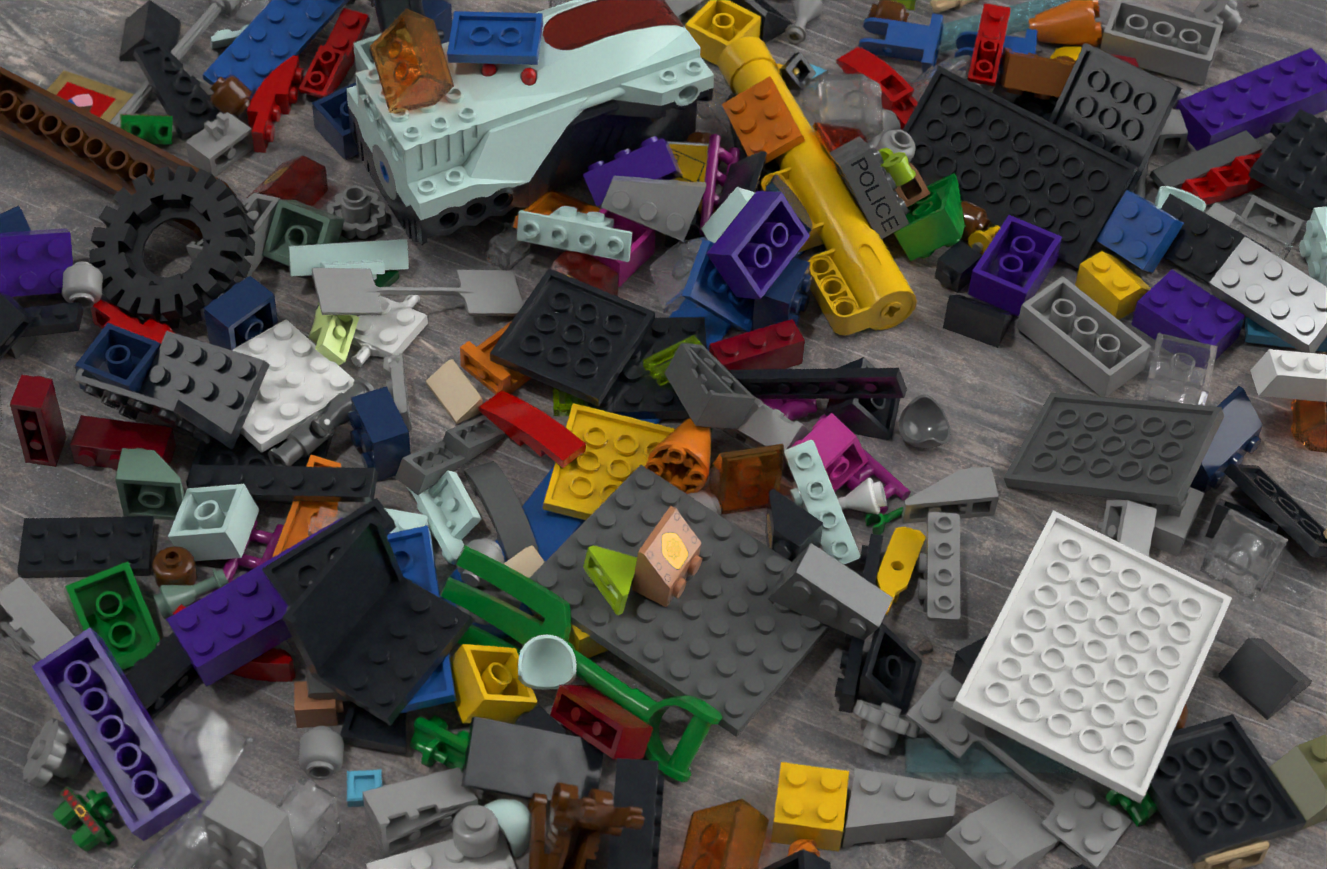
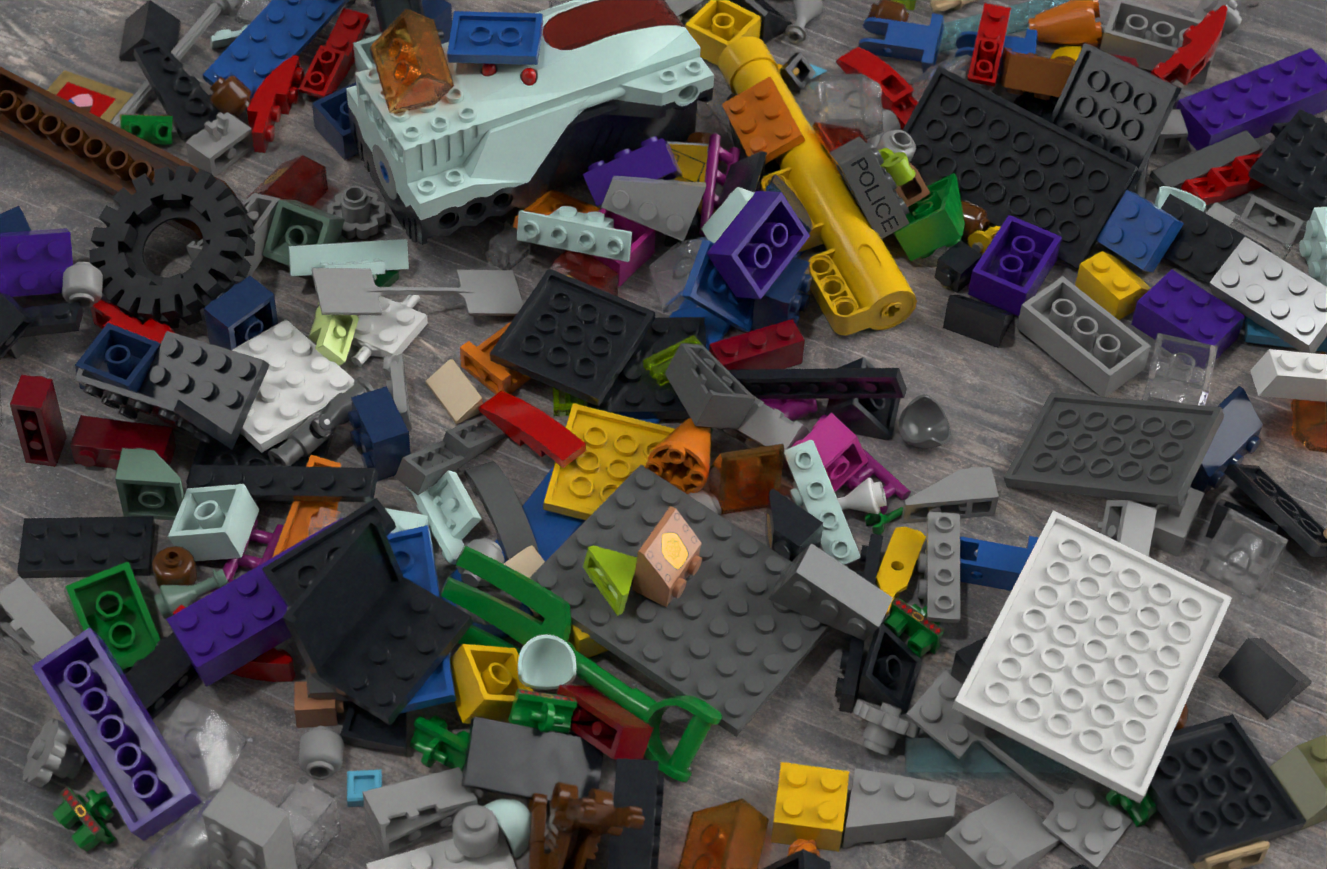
none -> green hips [508,689,578,733]
none -> green hips [884,597,944,657]
none -> blue piece [960,536,1039,591]
none -> red slope [1151,5,1228,86]

